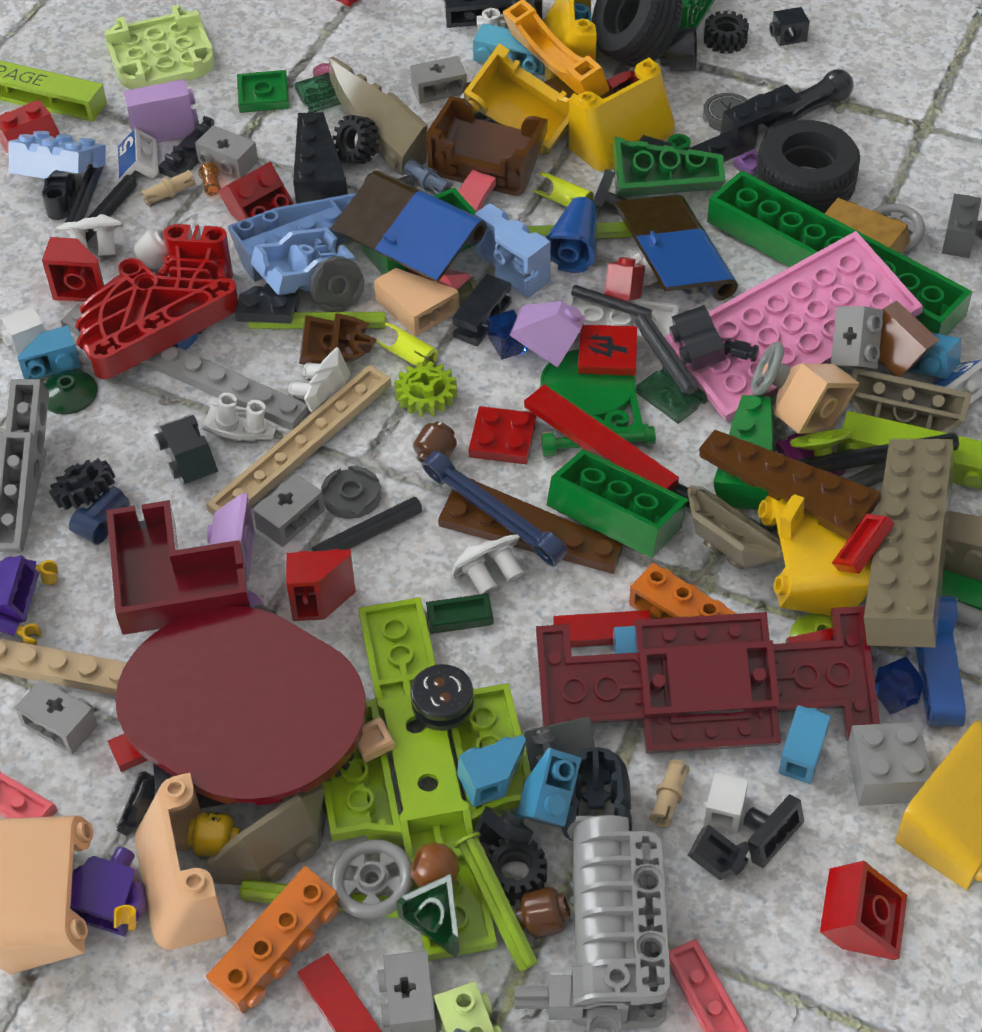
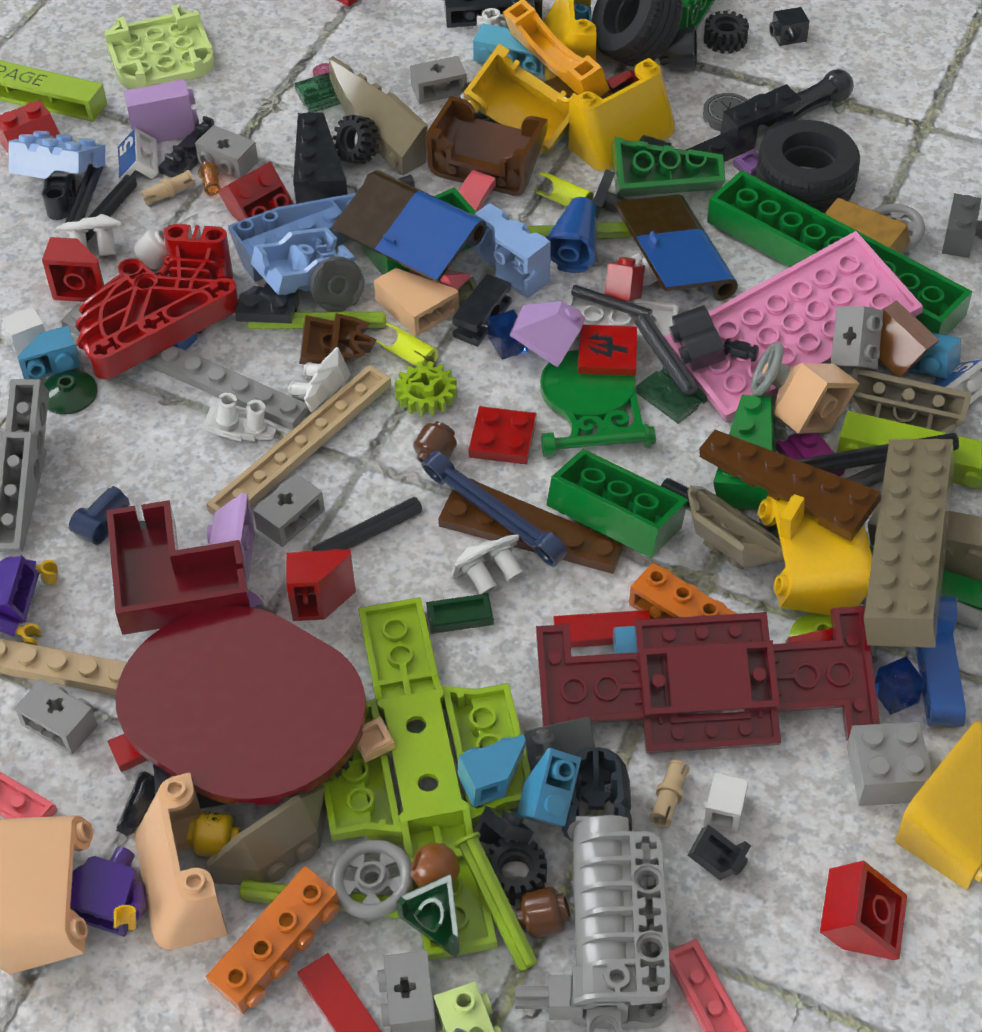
black gear [49,458,116,510] -> none
black brick [154,415,218,484] -> none
green tile [237,70,289,113] -> none
dark grey tile [321,466,381,519] -> none
sand blue pin [404,159,453,194] -> none
black head [410,664,474,731] -> none
red tile [524,384,679,491] -> none
green bush [667,134,691,150] -> none
black tile [743,794,804,868] -> none
dark azure slope [778,705,831,785] -> none
lime dish [790,429,851,456] -> none
red tile [832,514,895,574] -> none

